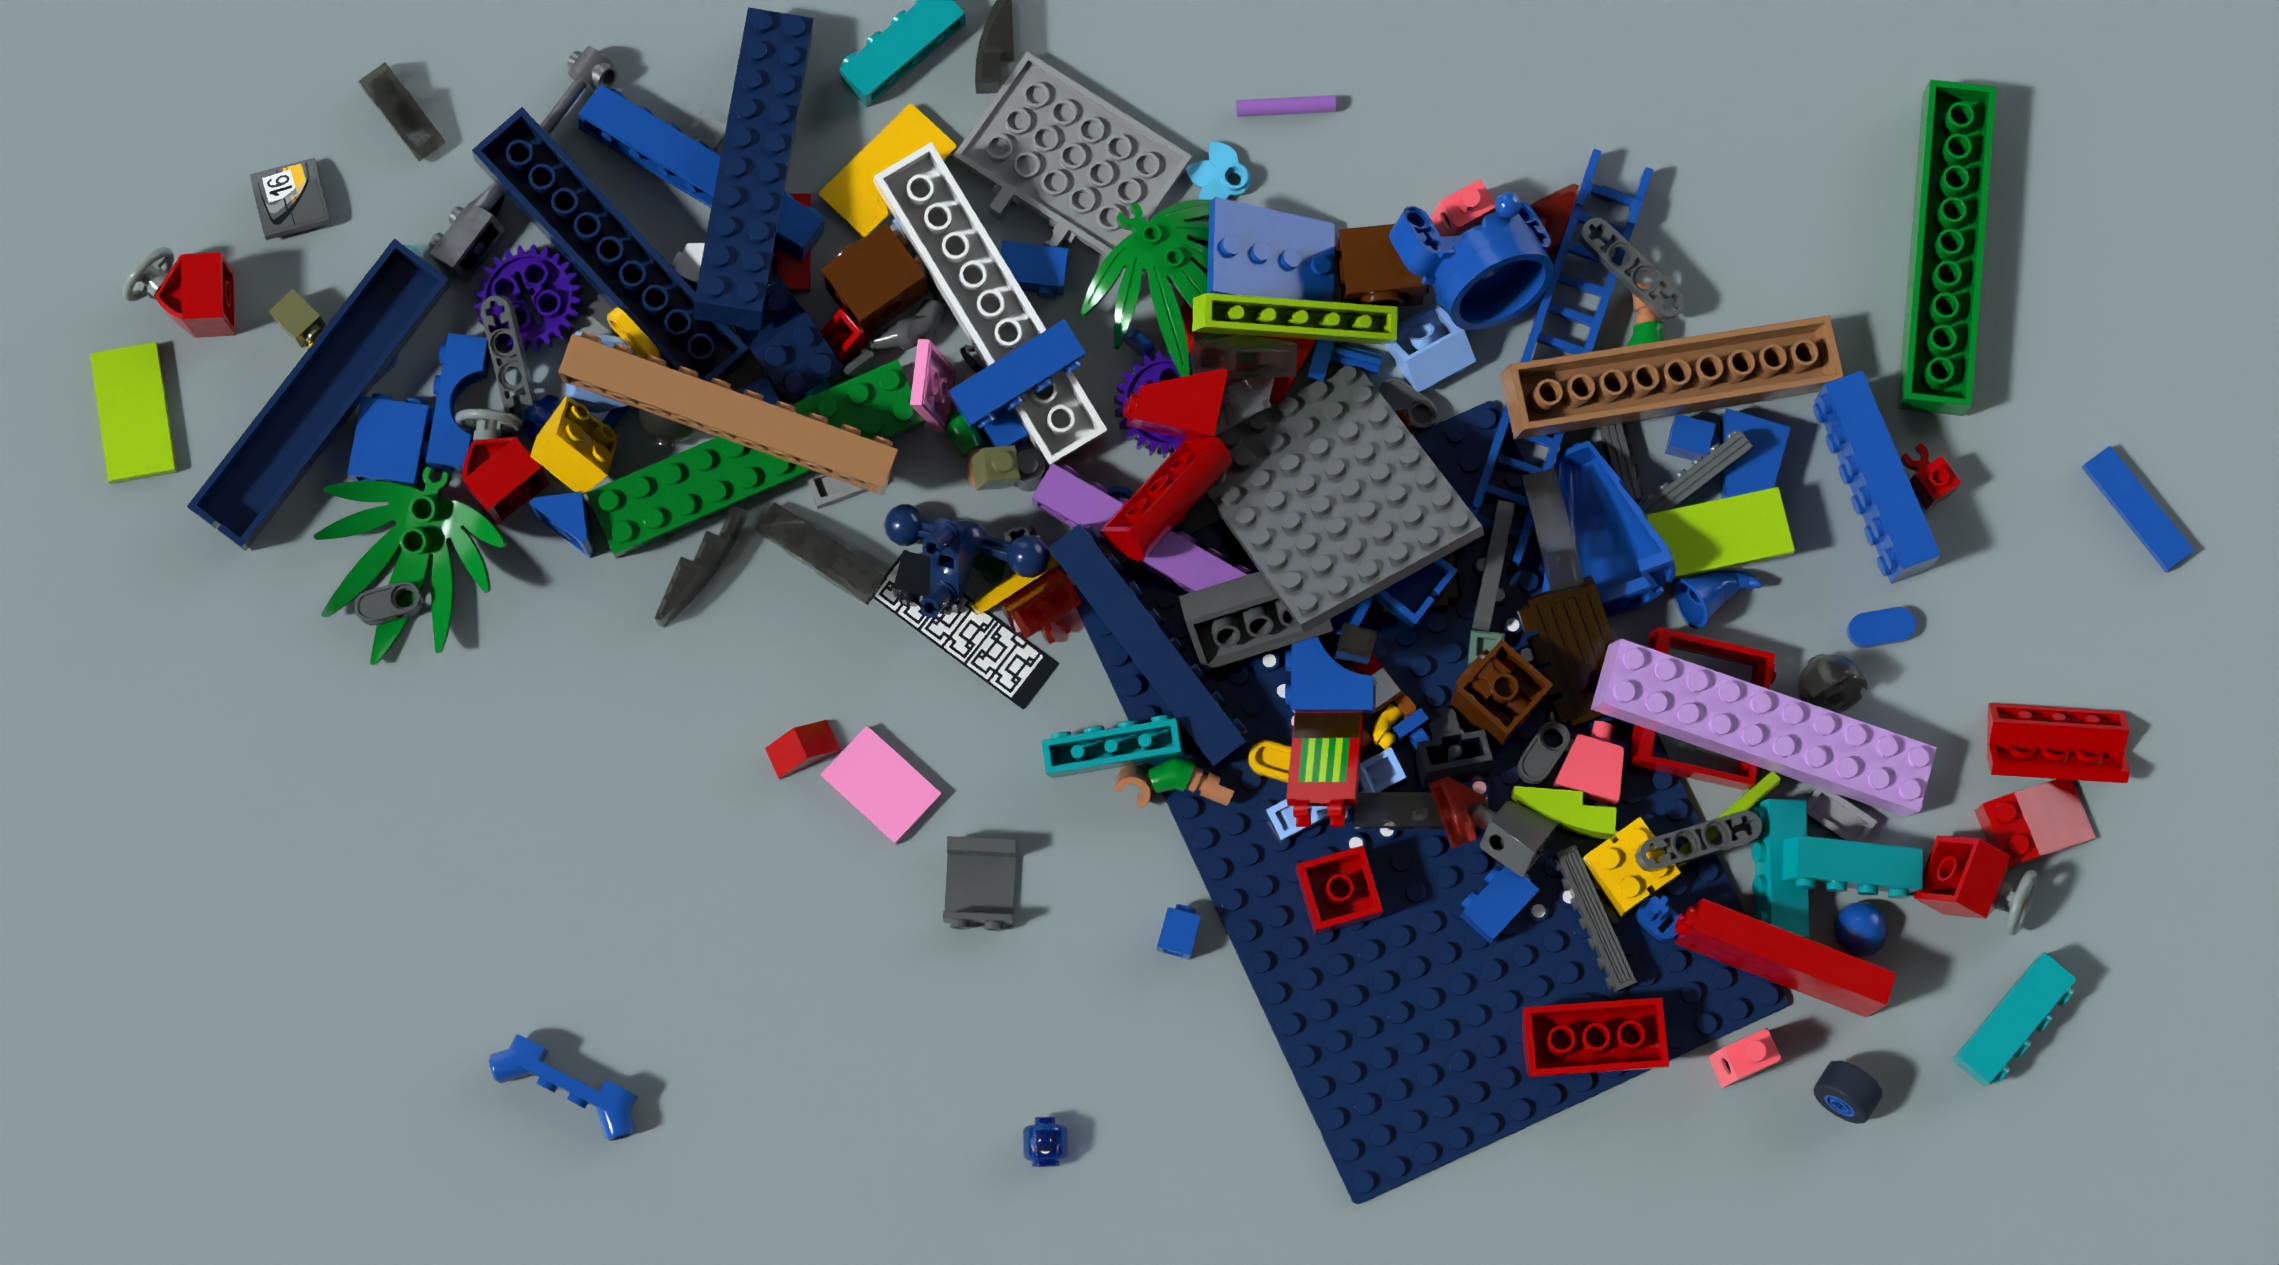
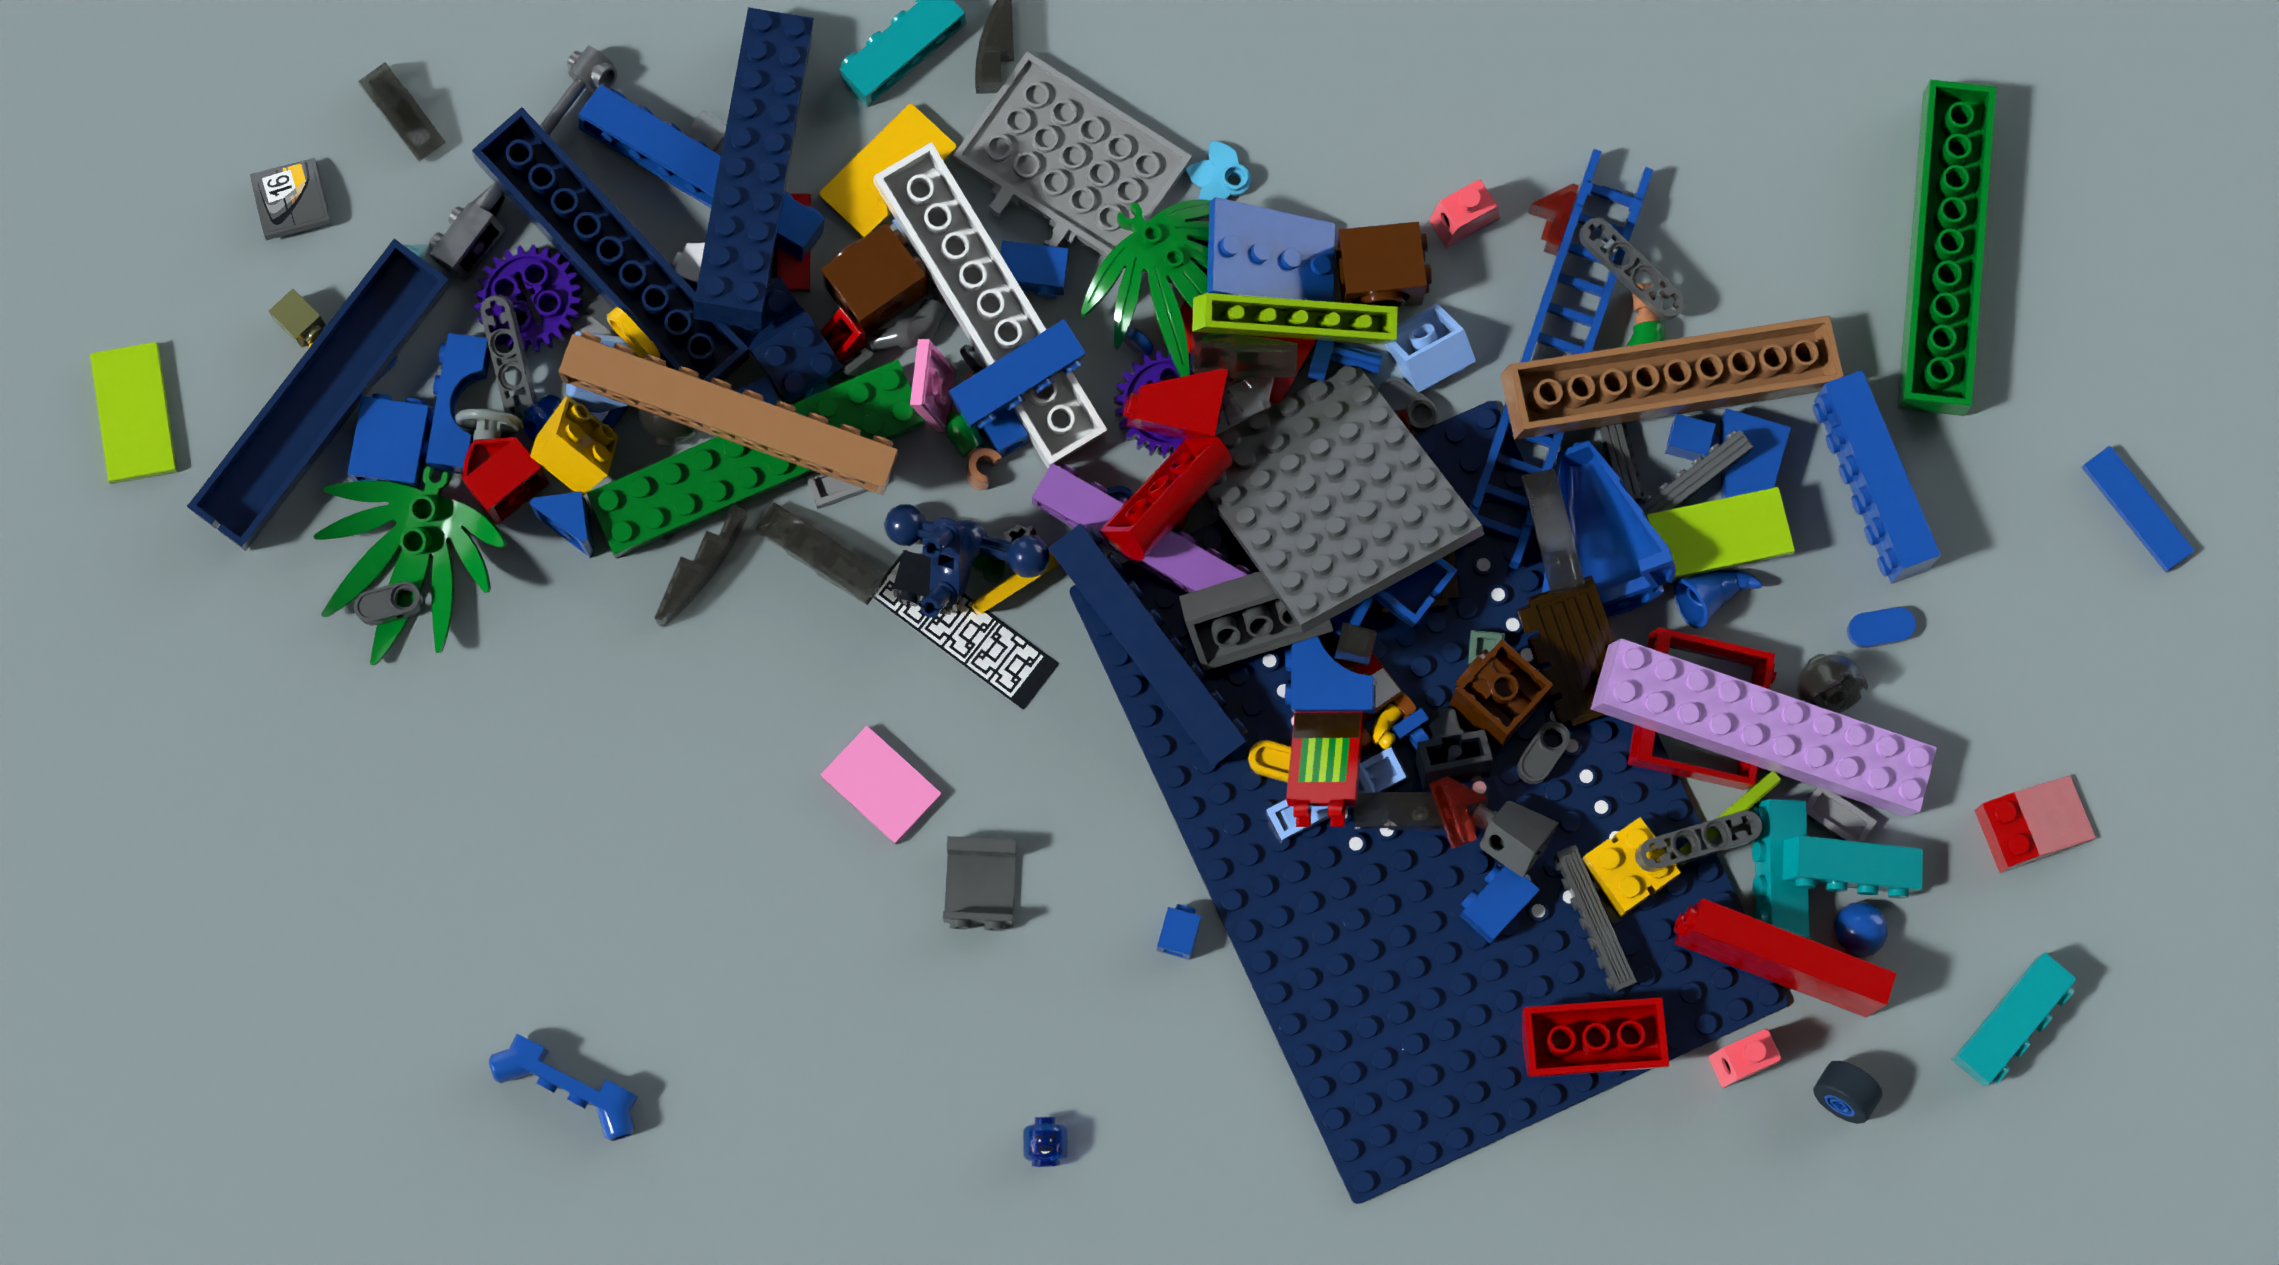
red piece [122,247,236,338] -> none
red slope [765,720,841,780] -> none
olive brick [971,445,1020,491] -> none
clear red brick [998,567,1082,644] -> none
dark grey brick [1014,449,1046,492] -> none
teal brick [1041,715,1186,778] -> none
nougat piece [1114,757,1234,809] -> none
medium lavender piece [1236,95,1336,117] -> none
red brick [1295,845,1383,936] -> none
blue piece [1389,191,1554,330] -> none
dark grey beam [1472,499,1515,632] -> none
lime slope [1511,786,1617,839] -> none
coral torso [1552,721,1624,807] -> none
blue piece [1636,895,1679,941] -> none
red brick [1901,443,1962,510] -> none
red piece [1914,835,2037,936] -> none
red slope [1987,703,2130,783] -> none

